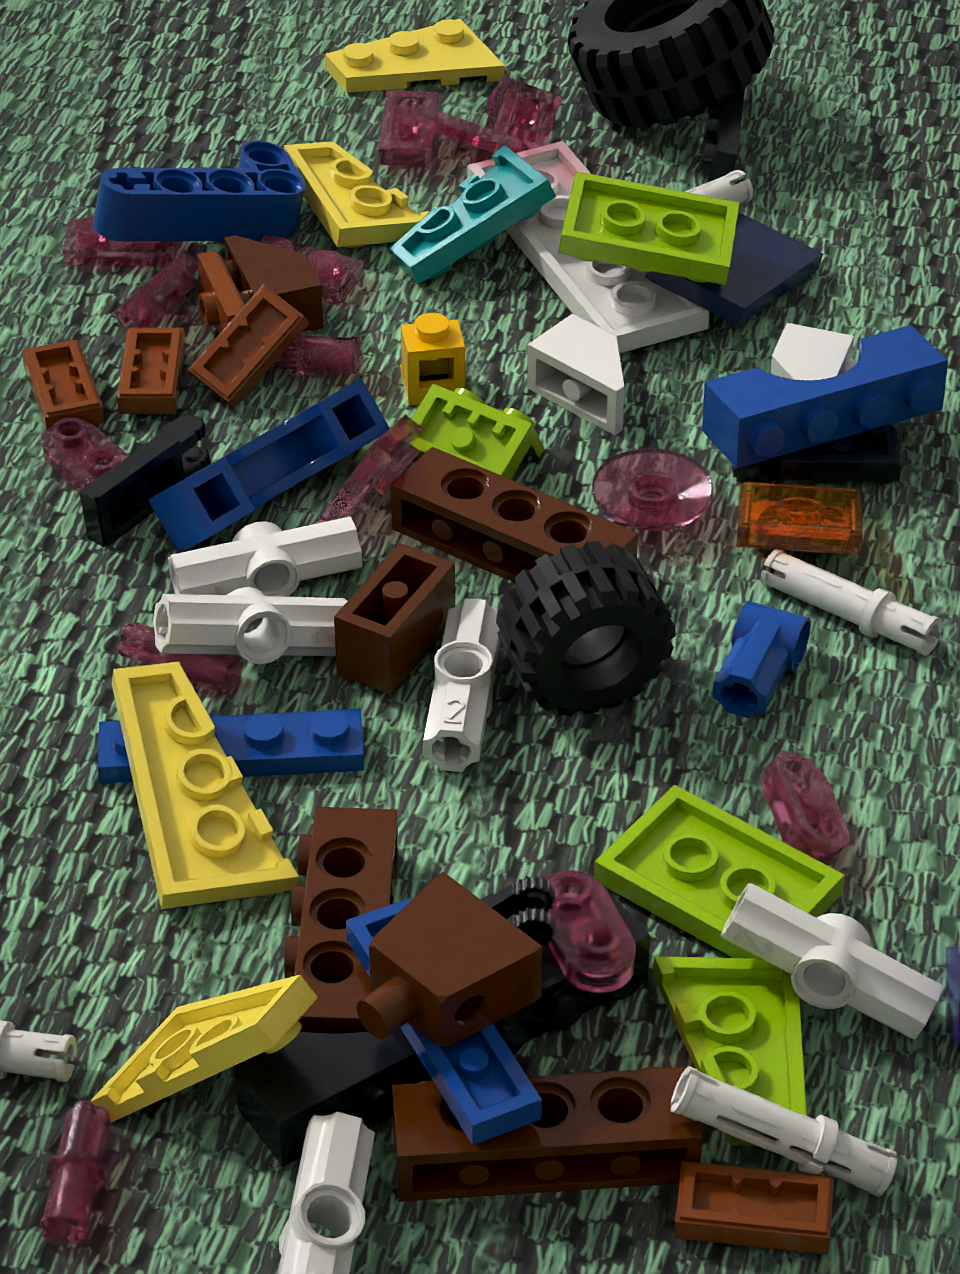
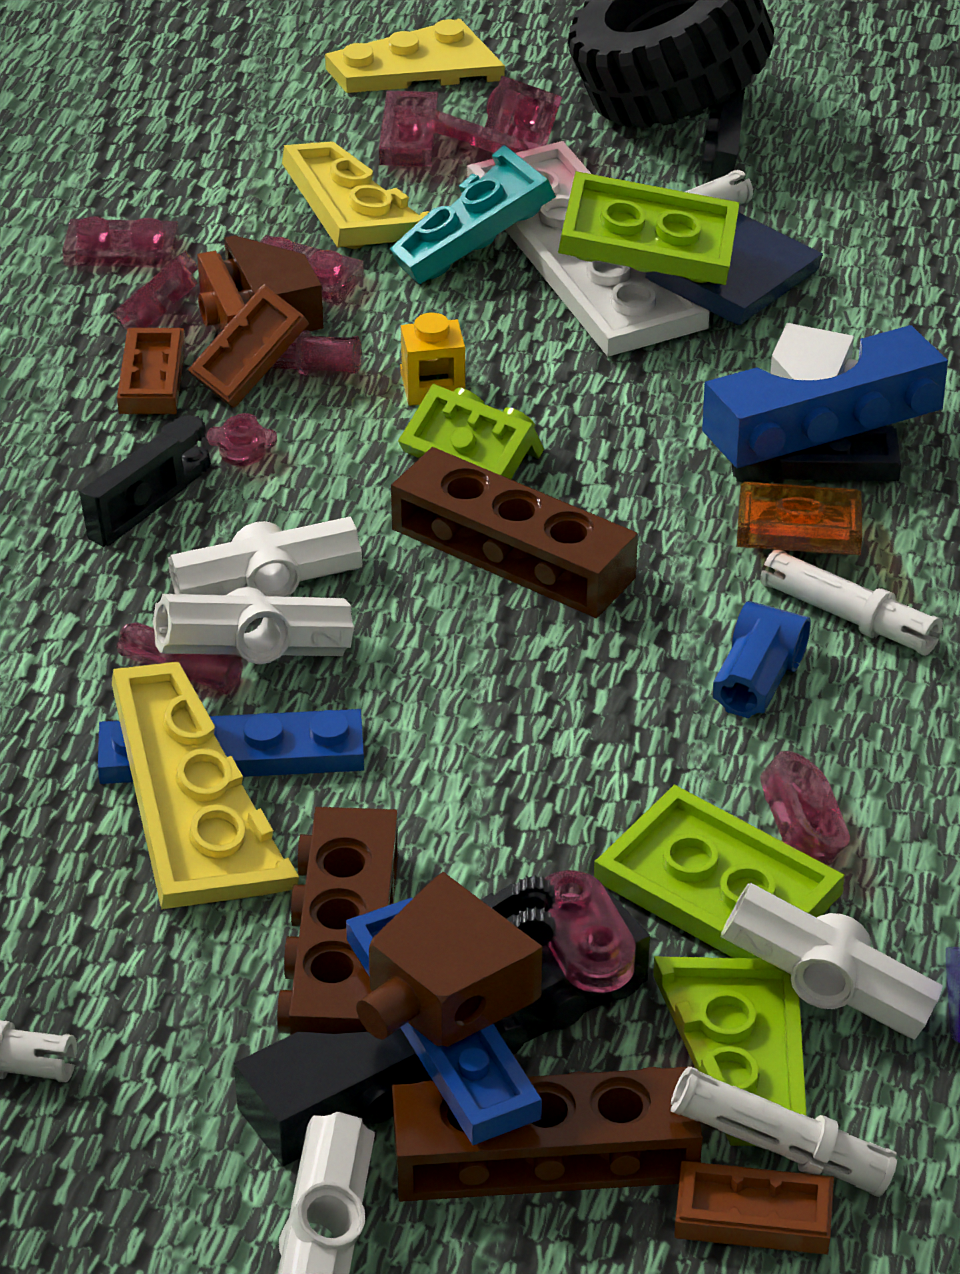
dark orange plate [22,340,104,434] -> none
clear pink axle [39,1100,111,1244] -> none
clear pink plate [41,418,129,493] -> none
light yellow wing [89,975,318,1123] -> none
blue beam [93,141,306,242] -> none
blue arch [148,378,391,552] -> none
clear pink wing [315,414,424,524] -> none
reddish brown brick [334,543,455,695] -> none
white piece [423,598,500,772] -> none
black tyre [496,541,676,716] -> none
white slope [527,314,624,435] -> none
clear pink dish [592,448,713,531] -> none
none -> clear pink plate [206,413,277,466]

